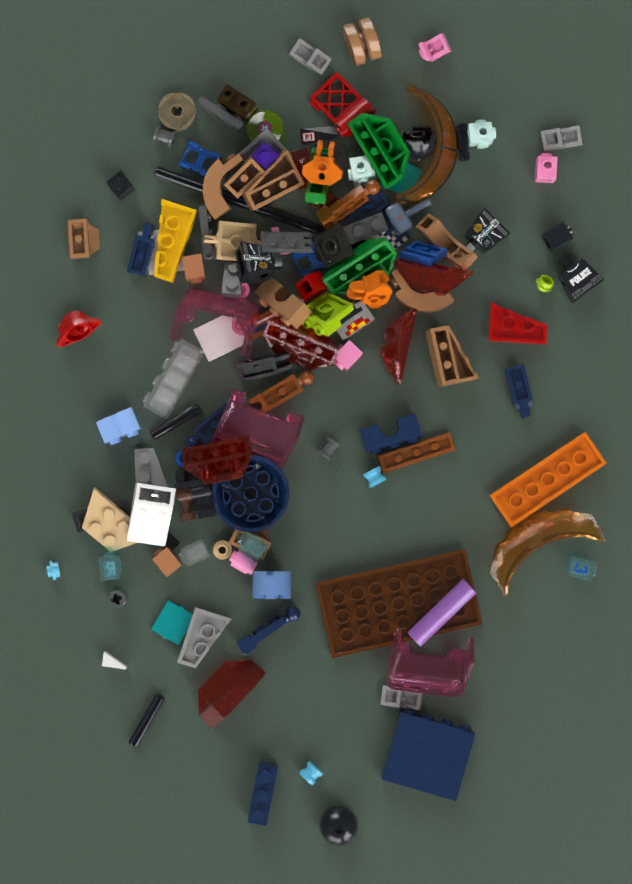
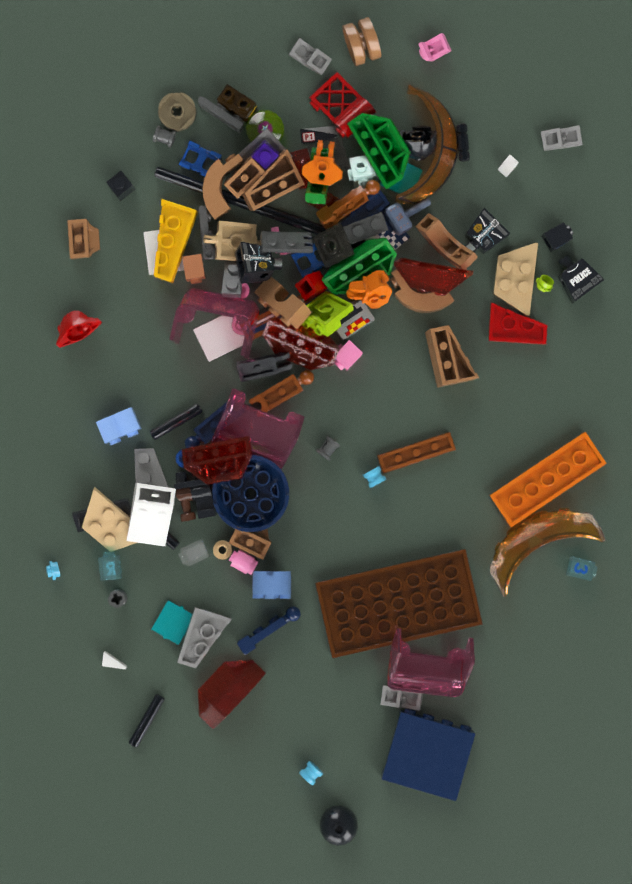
dark blue hinge [127,222,156,277] -> none
clear brick [143,339,204,419] -> none
nougat brick [152,546,183,577] -> none
clear light blue brick [237,532,269,561] -> none
dark blue arch [248,761,278,826] -> none
dark blue arch [360,414,422,455] -> none
clear red wedge [379,308,417,385] -> none
blue plate [399,240,447,267] -> none
medium lavender brick [407,579,476,647] -> none
light aqua brick [467,119,496,149] -> none
dark blue hinge [504,364,533,419] -> none
bright pink brick [535,153,557,183] -> none
none -> tan wing [493,243,538,316]
none -> white piece [498,155,519,177]

